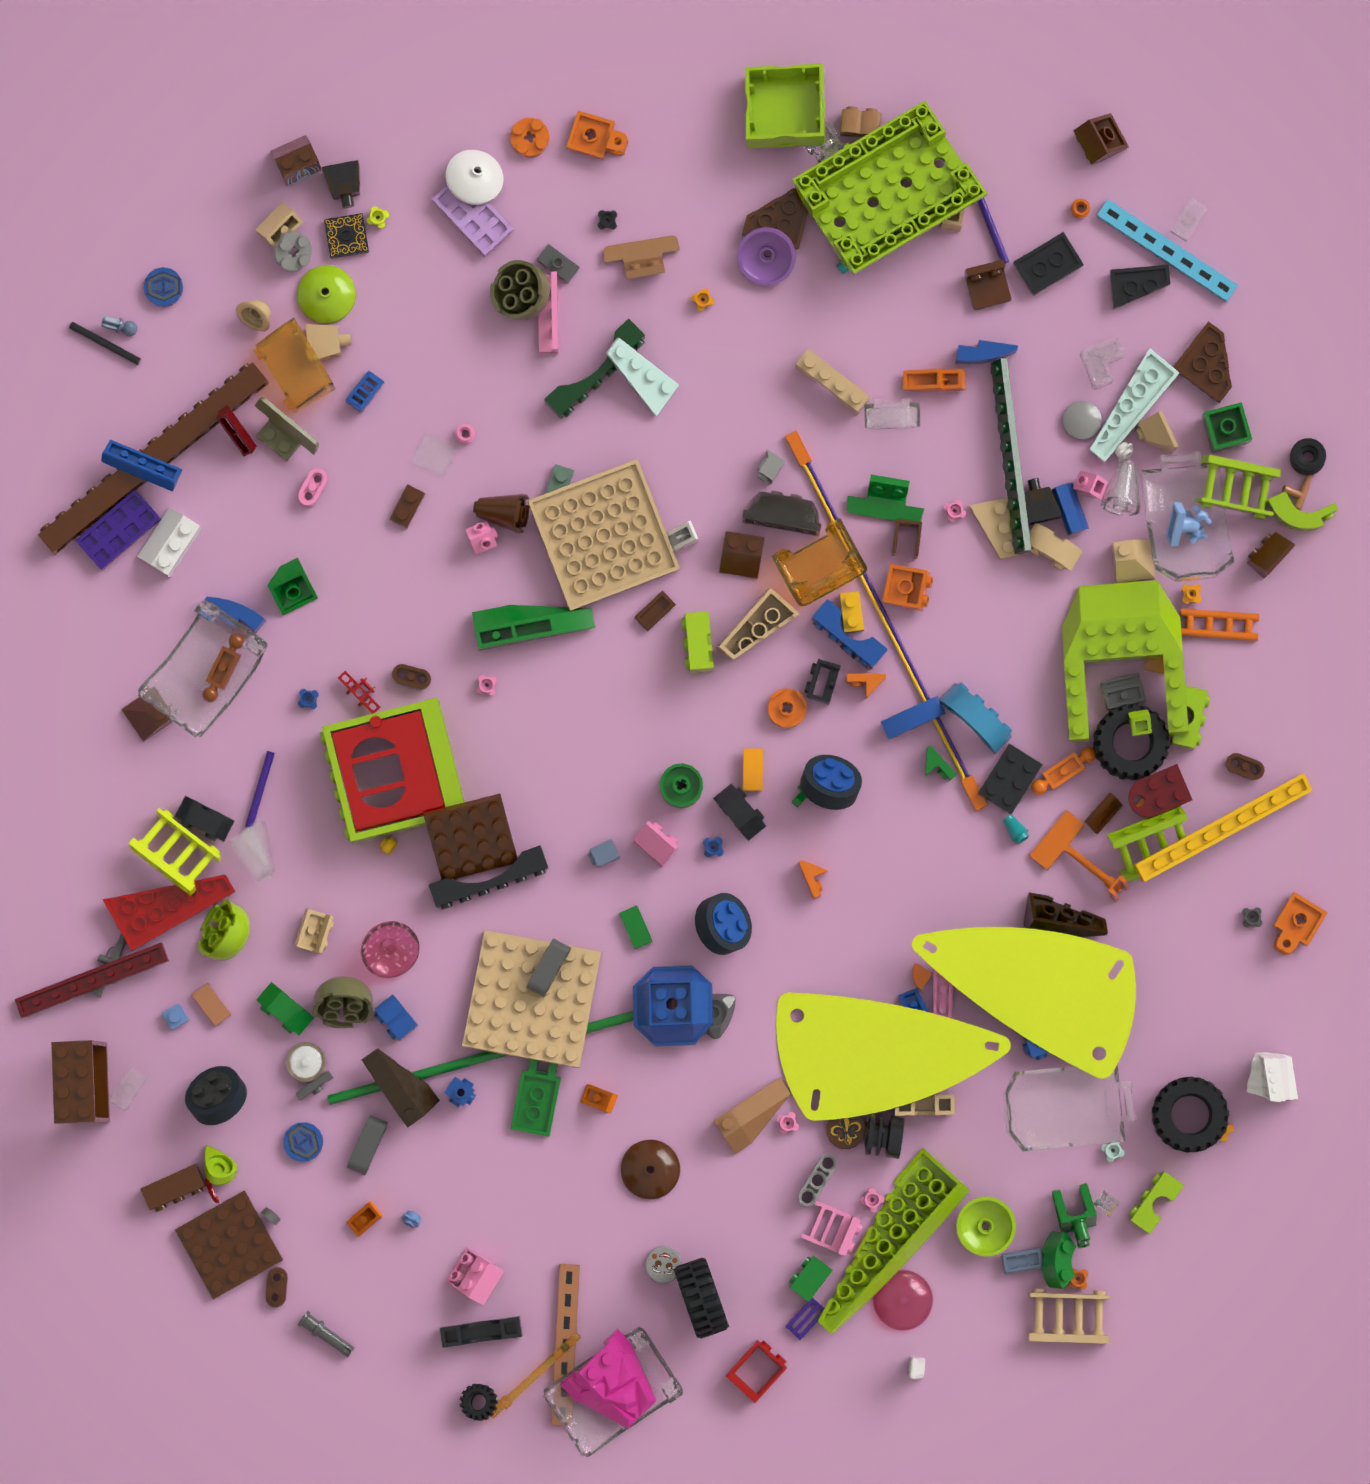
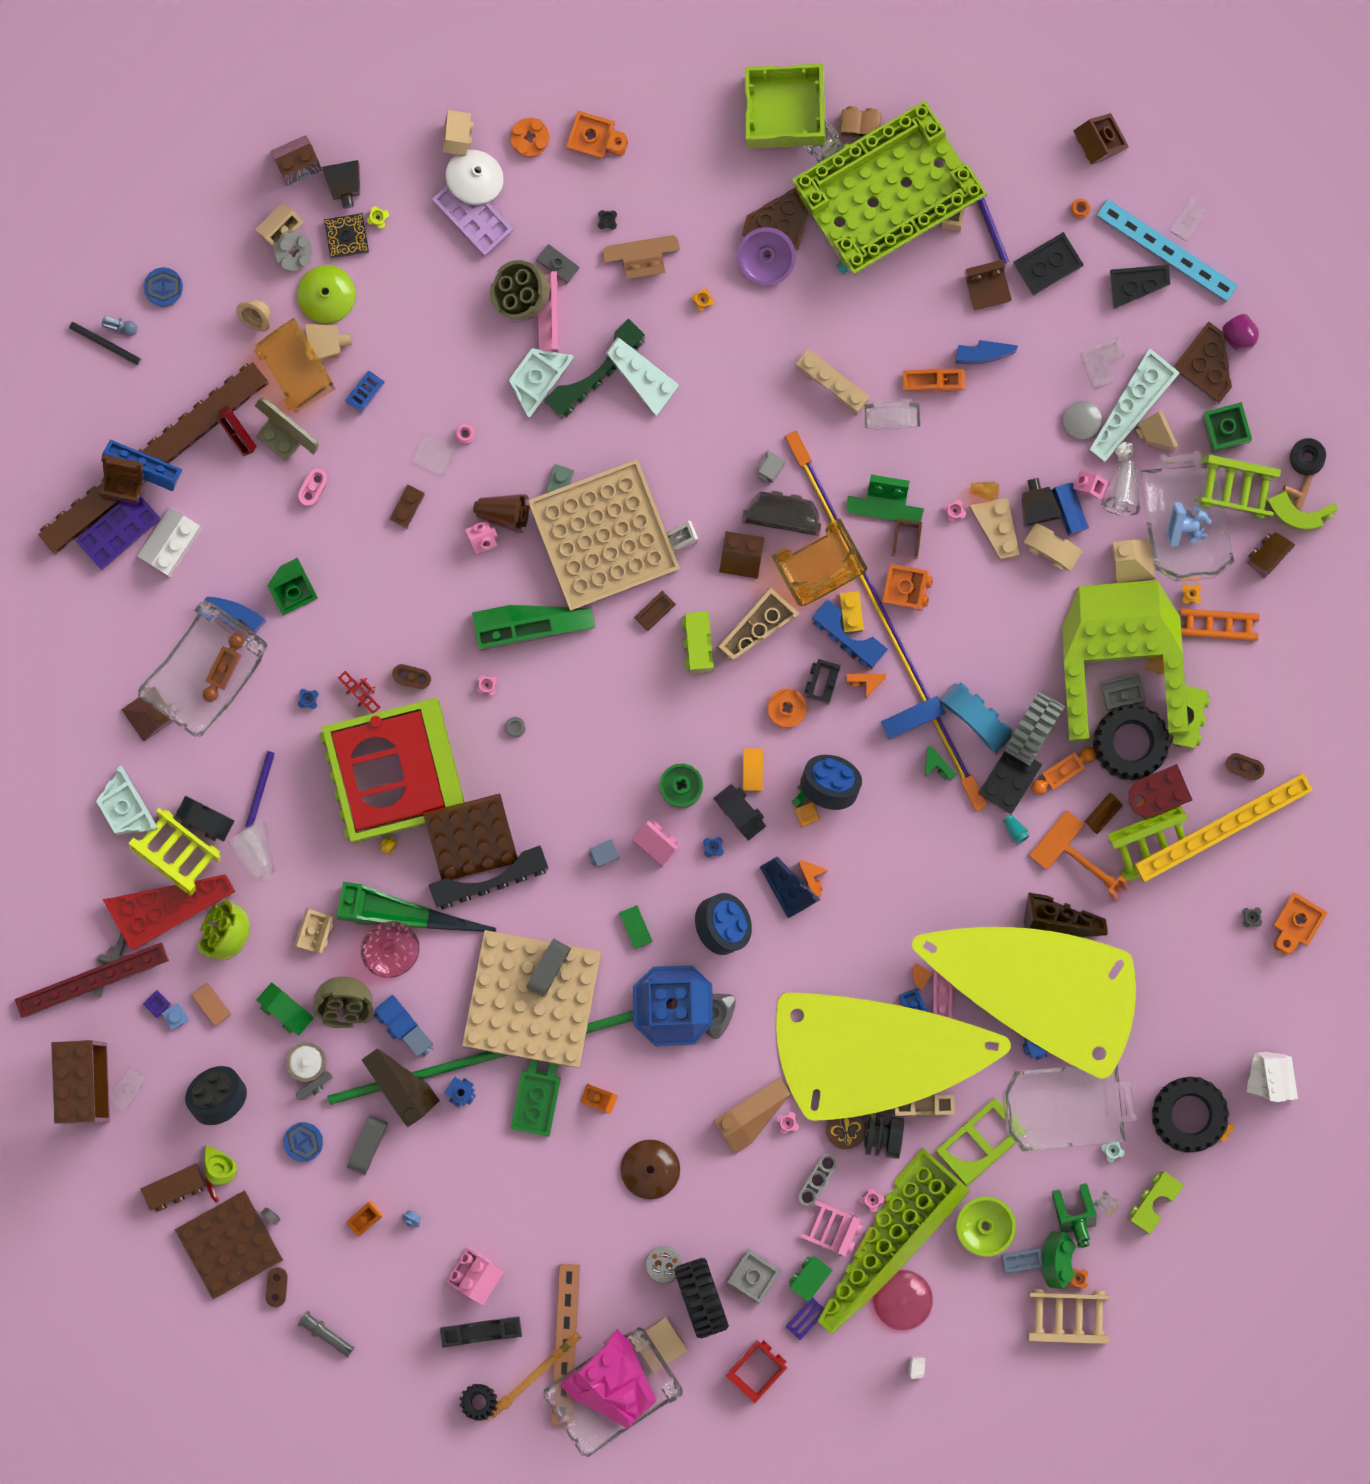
plate [990,358,1031,554] -> none
lime slope [1128,710,1152,736] -> none
none -> light aqua wing [96,765,159,835]
none -> reddish brown plate [99,455,145,505]
none -> dark purple tile [143,990,171,1018]
none -> green plate [336,882,496,932]
none -> sand blue brick [403,1026,434,1057]
none -> tan brick [442,110,474,156]
none -> flat silver tile [506,717,525,737]
none -> light aqua wing [509,348,574,418]
none -> tan tile [633,1317,688,1373]
none -> light grey plate [727,1249,781,1304]
none -> dark blue wing [760,856,820,918]
none -> light orange tile [794,802,820,827]
none -> lime window [936,1098,1027,1186]
none -> clear yellow cone [970,481,999,501]
none -> light grey wheel [1004,691,1065,766]
none -> magenta piece [1222,314,1259,351]

